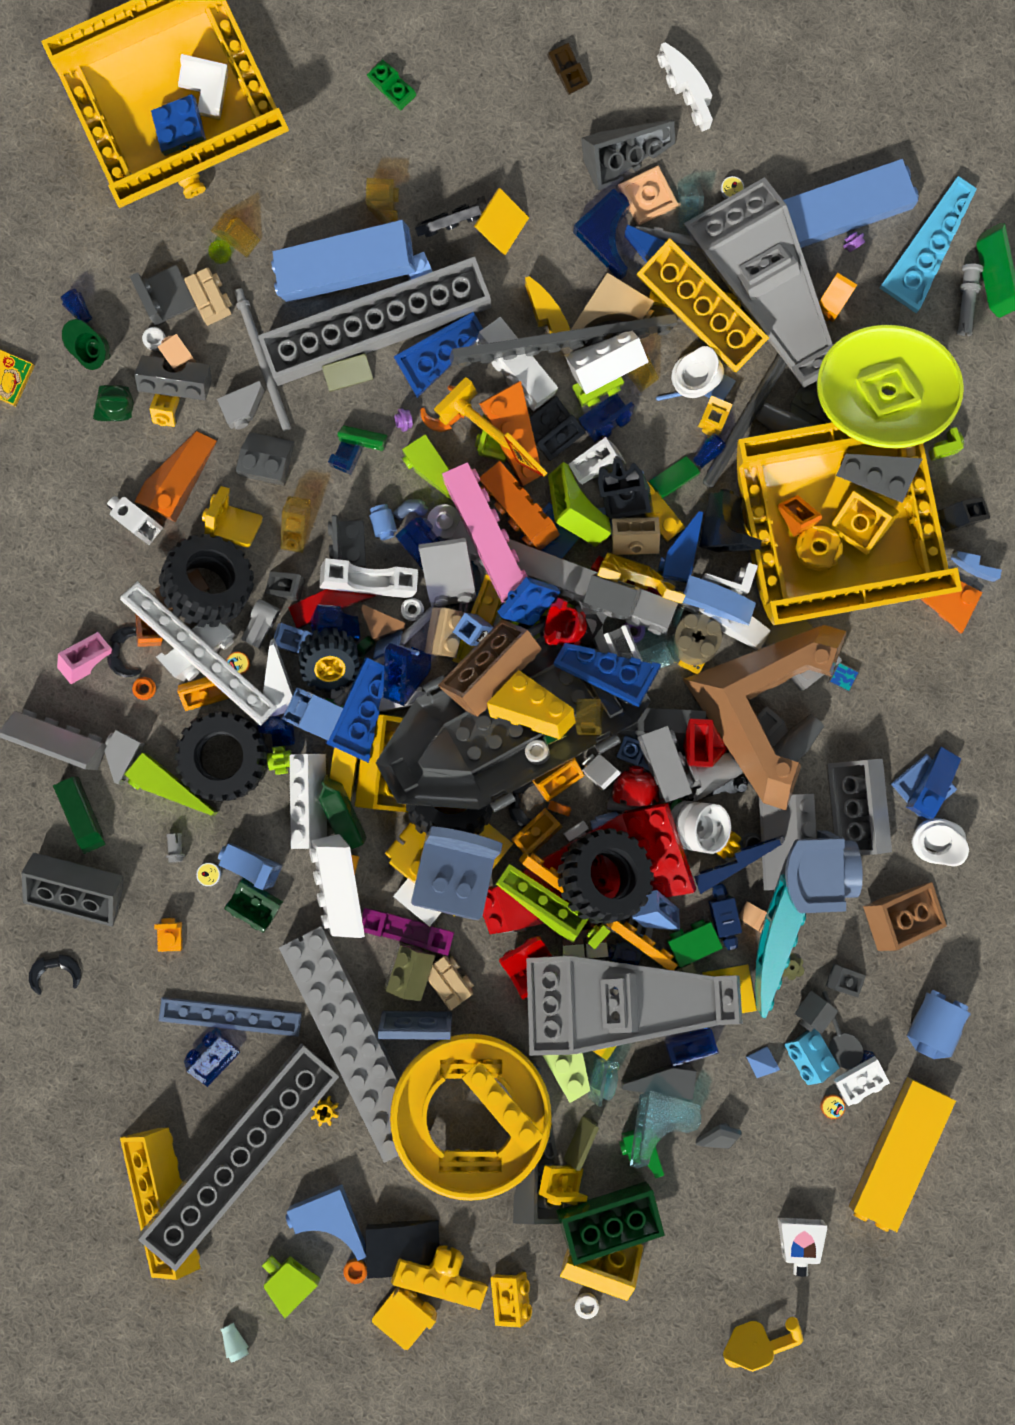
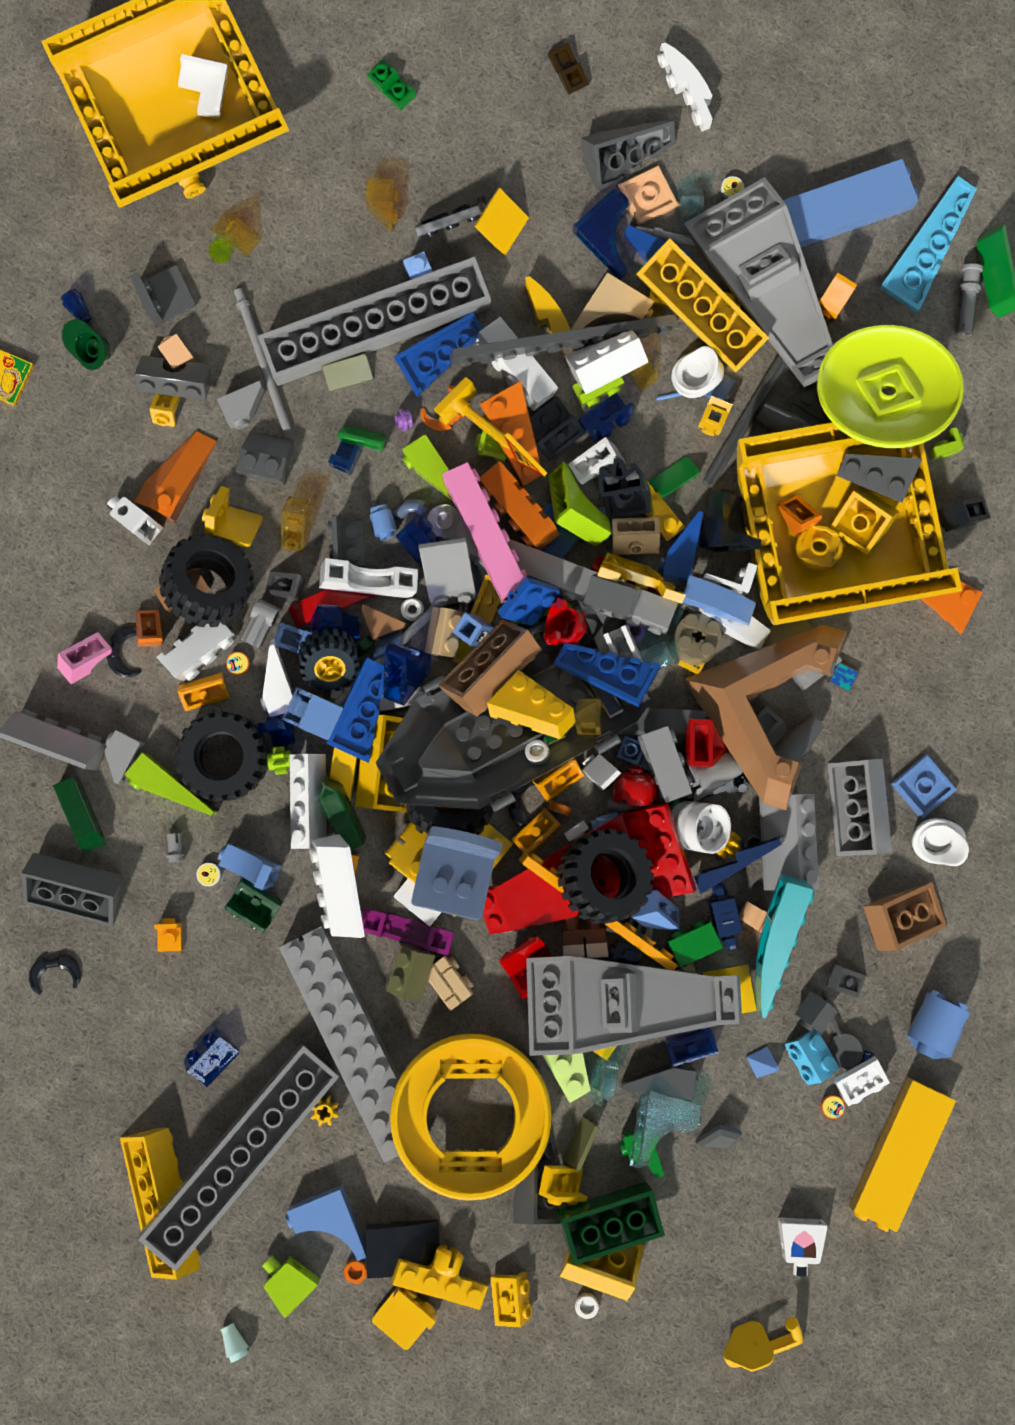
dark green piece [93,385,134,421] -> none
white tile [120,581,277,726] -> none
orange plate [132,677,156,700] -> none
white tile [142,327,166,351] -> none
blue plate [151,94,206,156] -> none
sand blue tile [159,997,302,1037] -> none
tan brick [184,268,232,326] -> none
medium blue brick [271,220,416,302] -> none
sand blue tile [378,1011,452,1040] -> none
yellow plate [462,1061,544,1153] -> none
lime slope [496,864,589,943] -> none
lime plate [587,924,611,949] -> none
clear blue cone [693,433,726,468] -> none
olive plant [782,953,804,980] -> none
sand blue piece [785,830,863,913] -> none
medium lavender plate [843,232,865,252] -> none
blue slope [906,747,961,819] -> none
medium blue slope [951,551,1002,582] -> none

